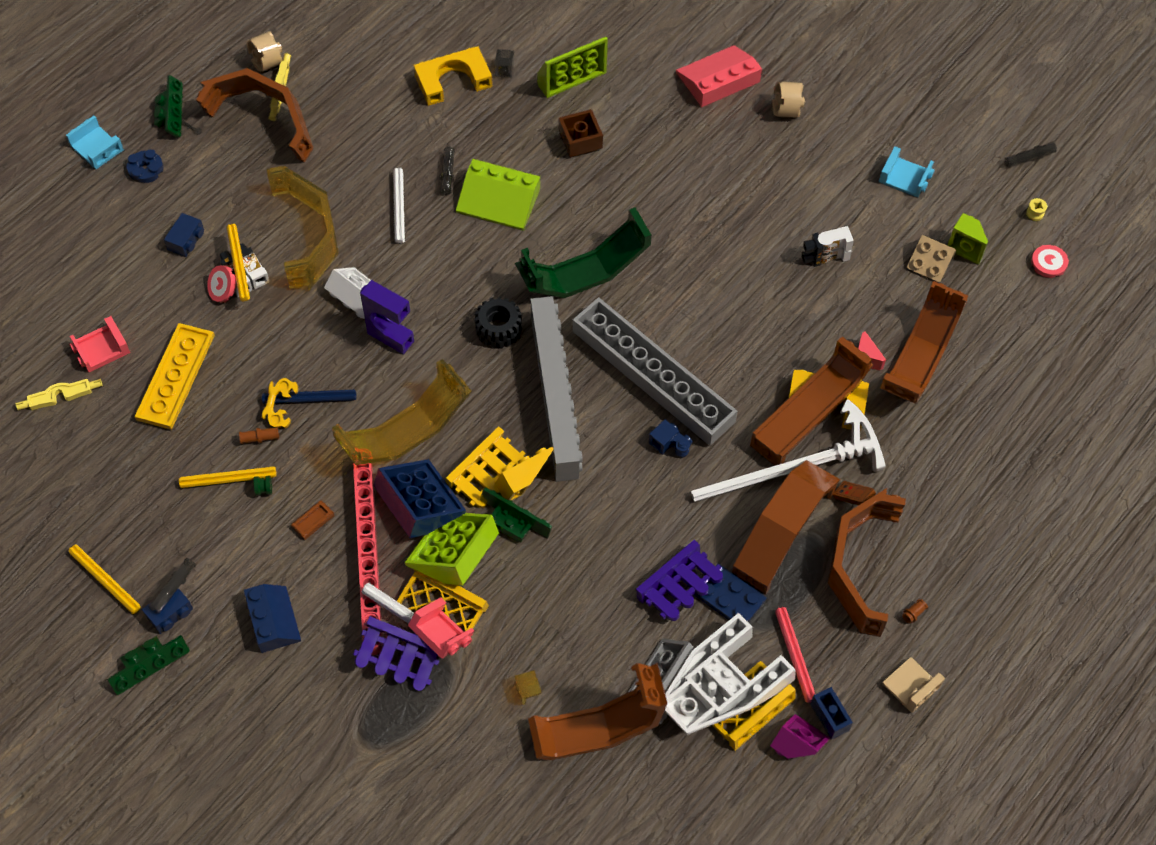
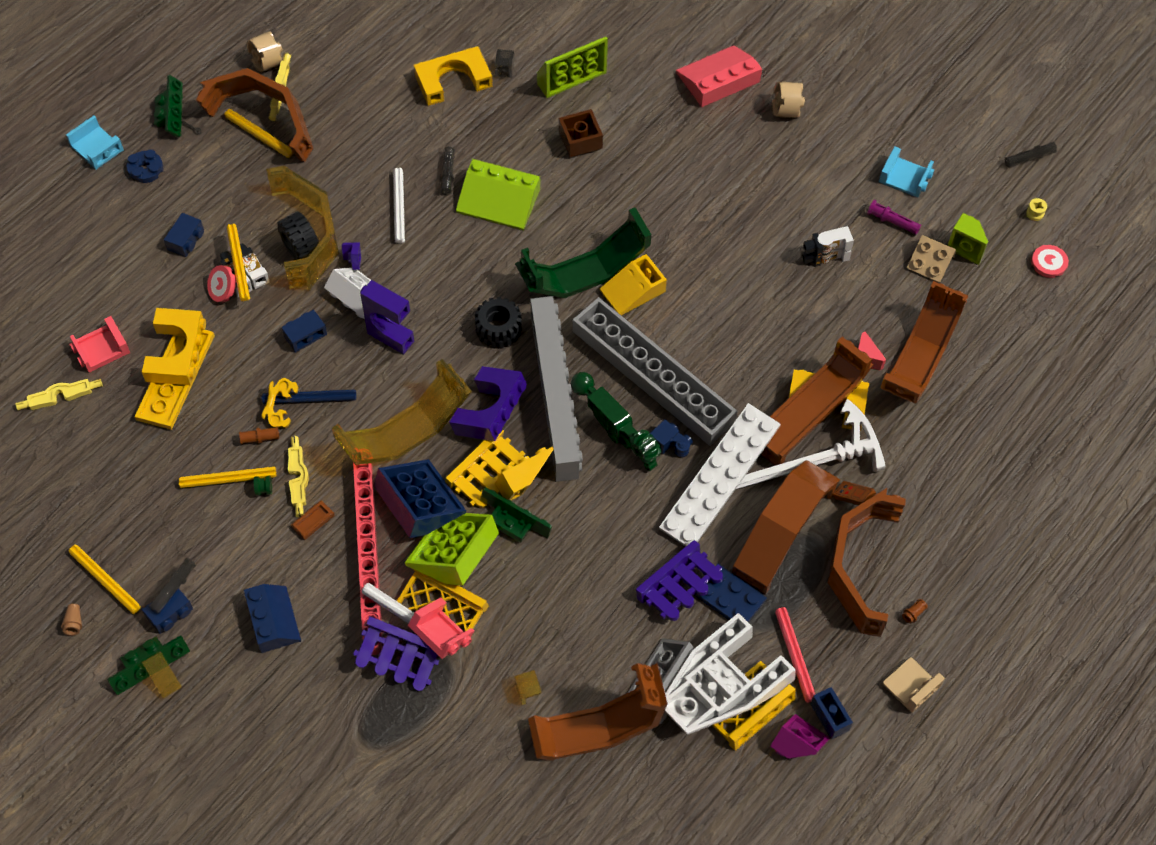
none -> medium nougat cone [61,604,82,636]
none -> yellow arch [142,308,206,385]
none -> clear yellow tile [142,651,182,698]
none -> yellow axle [224,109,294,158]
none -> black tyre [277,211,320,262]
none -> dark blue brick [281,310,327,353]
none -> light yellow piece [288,436,309,517]
none -> dark purple bracket [342,242,361,270]
none -> dark purple arch [449,366,527,441]
none -> dark green arm [570,372,661,471]
none -> yellow slope [600,254,667,315]
none -> white plate [659,403,781,547]
none -> magenta pin [867,199,922,235]

